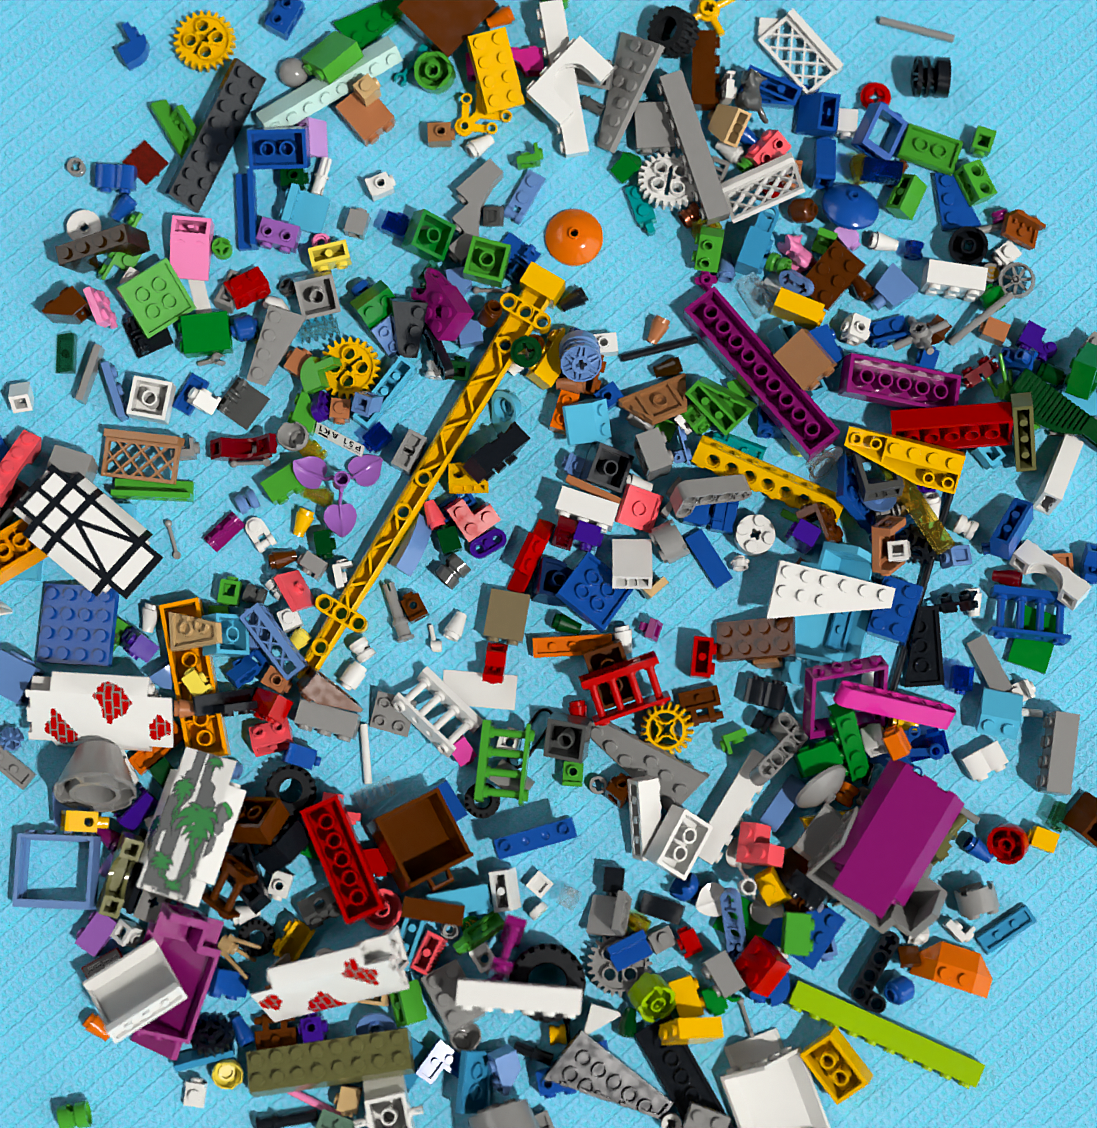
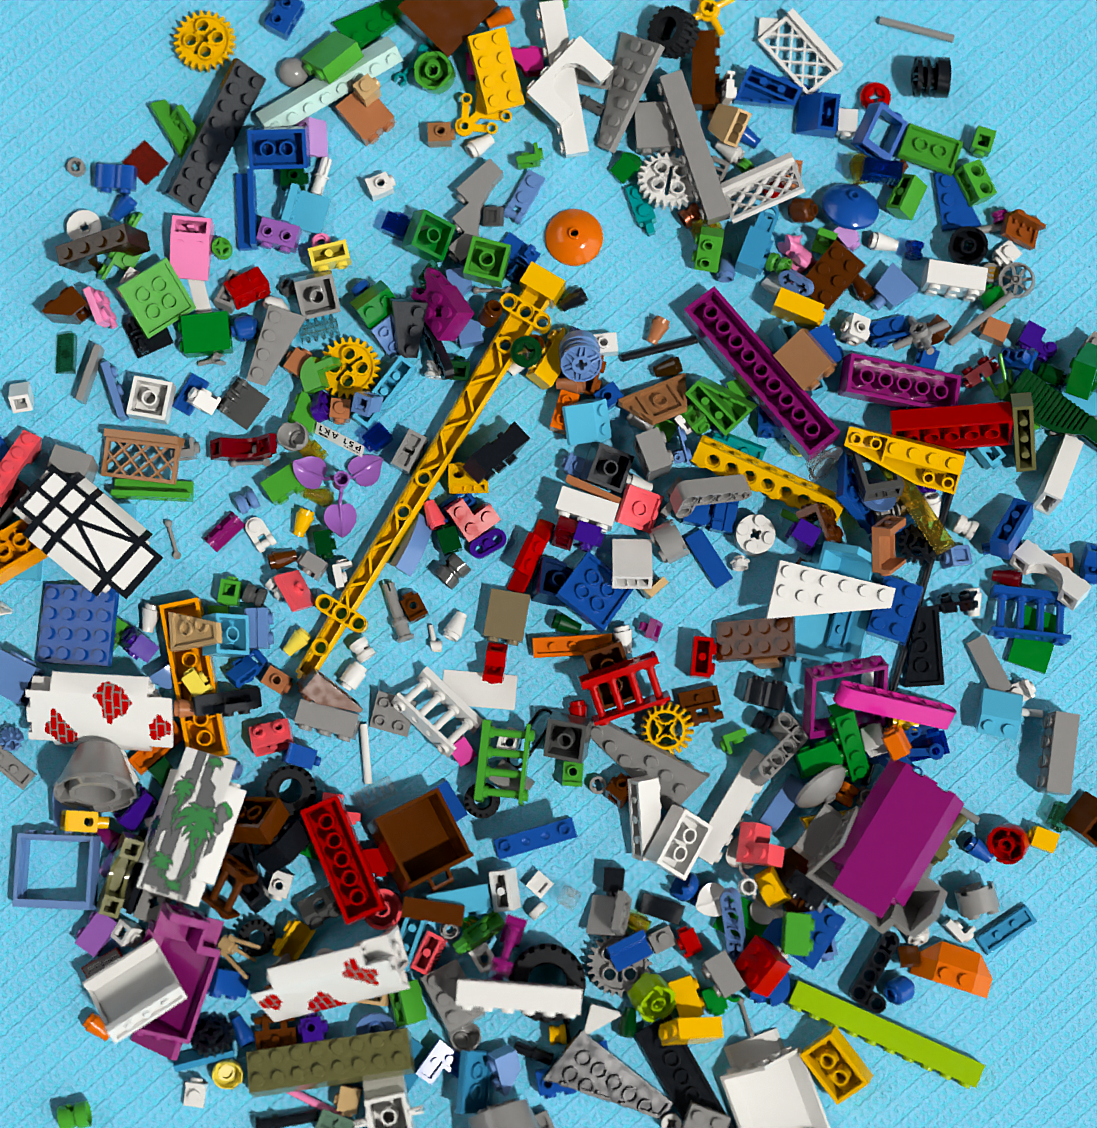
blue brick [117,22,150,71] -> none
white cone [232,905,261,925] -> none
medium blue fence [239,603,310,681] -> none
red brick [250,687,293,724] -> none
white brick [276,607,305,633] -> none
light grey brick [344,208,370,240] -> none
medium azure piece [491,391,522,434] -> none
magenta plate [695,271,718,292] -> none
dark grey animal [735,68,768,124] -> none
clear brick [735,271,774,319] -> none
coral brick [744,129,792,168] -> none
blue slope [811,137,836,190] -> none
white brick [887,540,911,562] -> none
clear blue brick [949,665,975,695] -> none
white brick [960,741,1009,782] -> none

